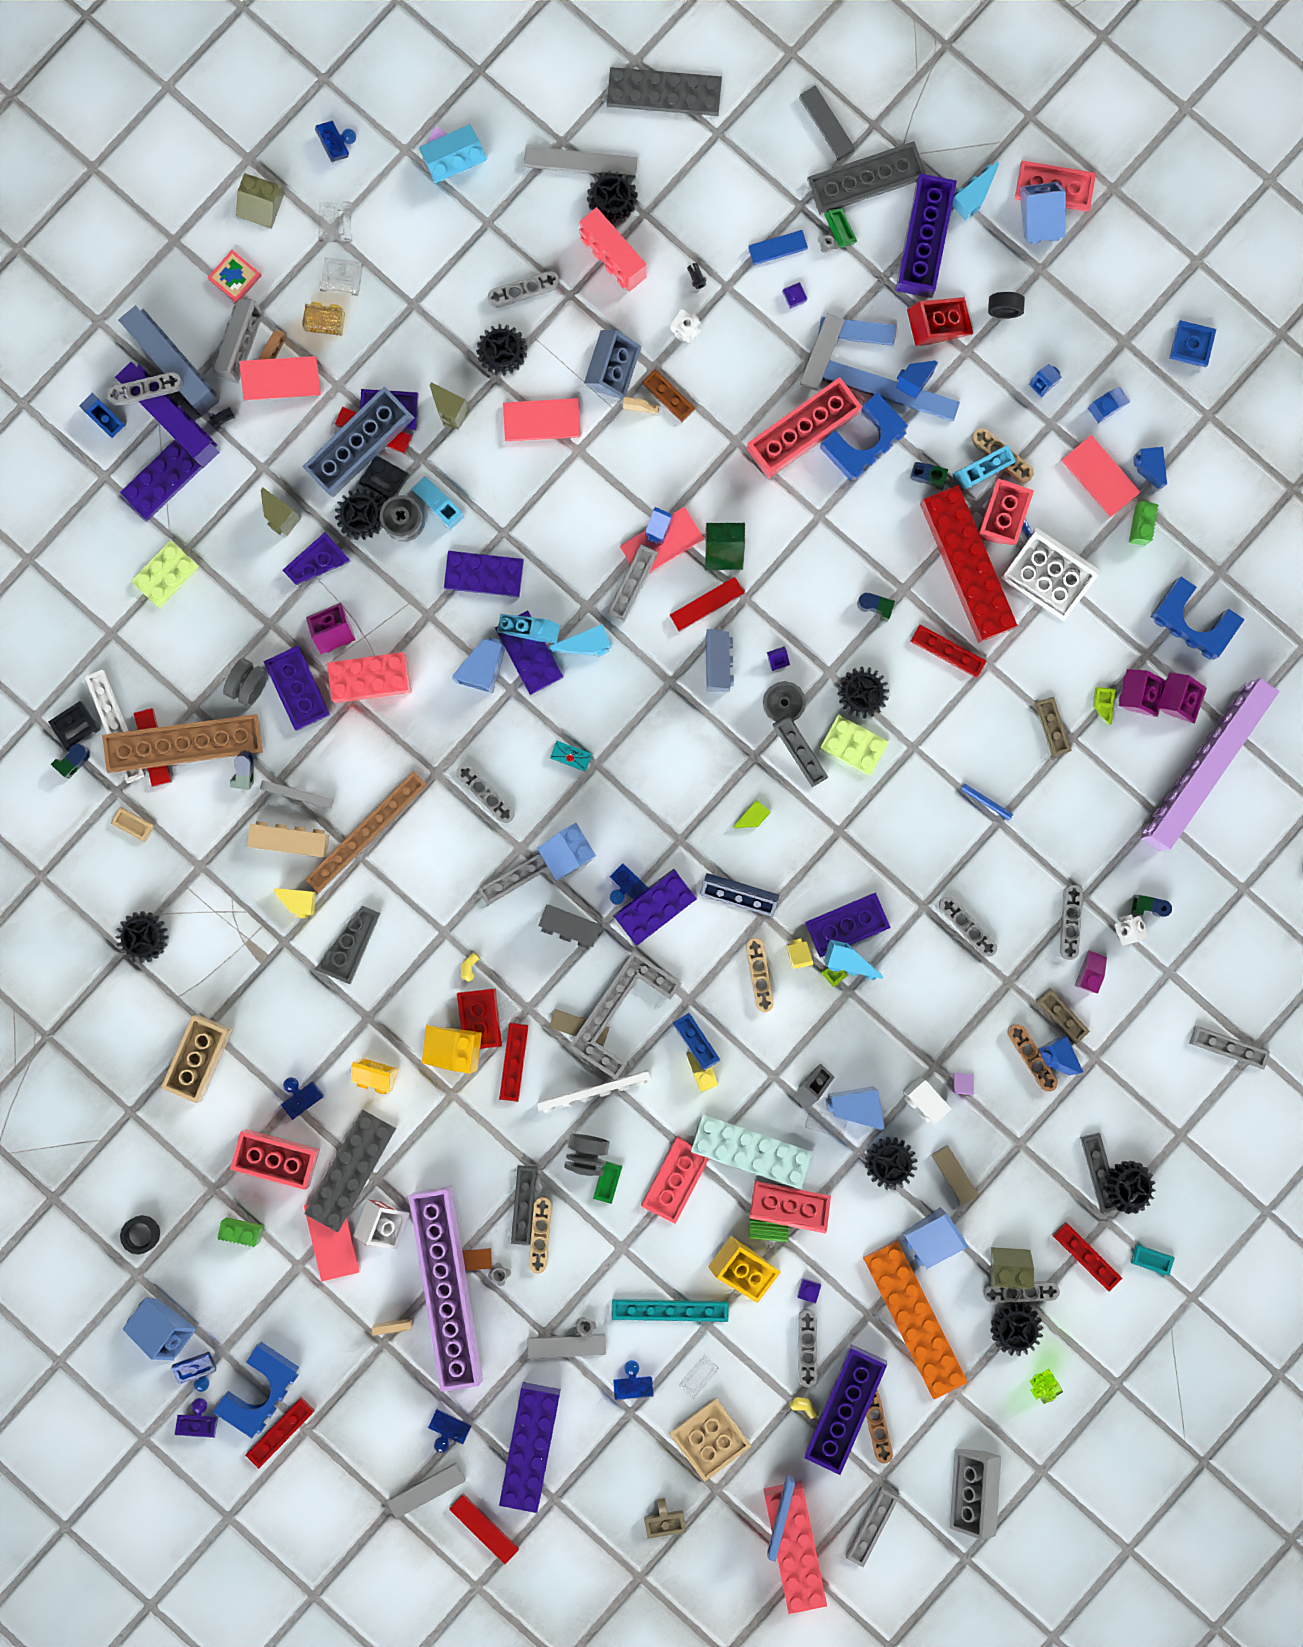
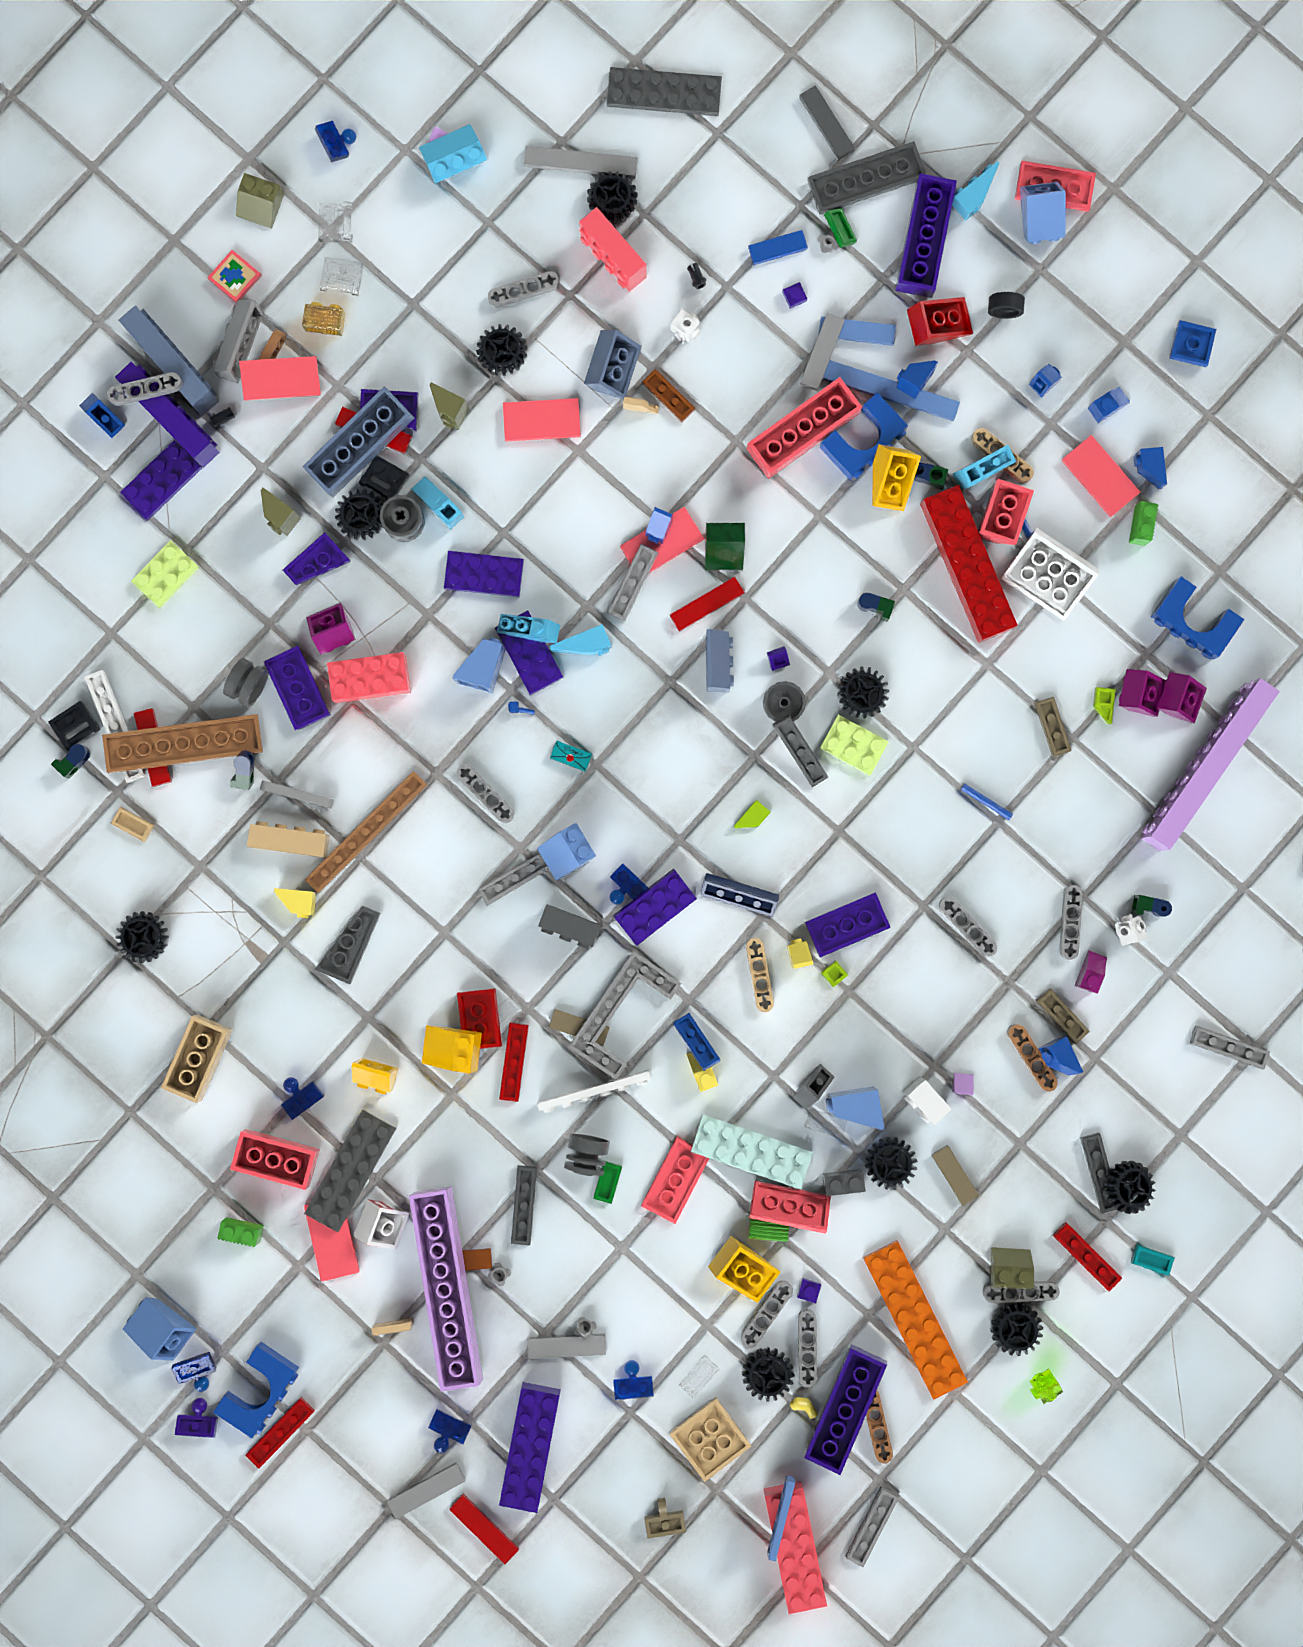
black tyre [120,1215,160,1255] -> none
light yellow arm [461,952,479,982] -> none
tan beam [529,1196,552,1274] -> none
teal tile [612,1299,729,1322] -> none
medium azure slope [824,940,883,980] -> none
medium blue slope [903,1207,969,1269] -> none
red tile [910,625,987,678] -> none
light grey slope [950,1449,1001,1540] -> none
none -> blue hand [508,701,535,715]
none -> light grey beam [741,1280,793,1348]
none -> black gear [742,1347,795,1402]
none -> dark grey brick [822,1169,866,1196]
none -> yellow slope [872,444,921,511]

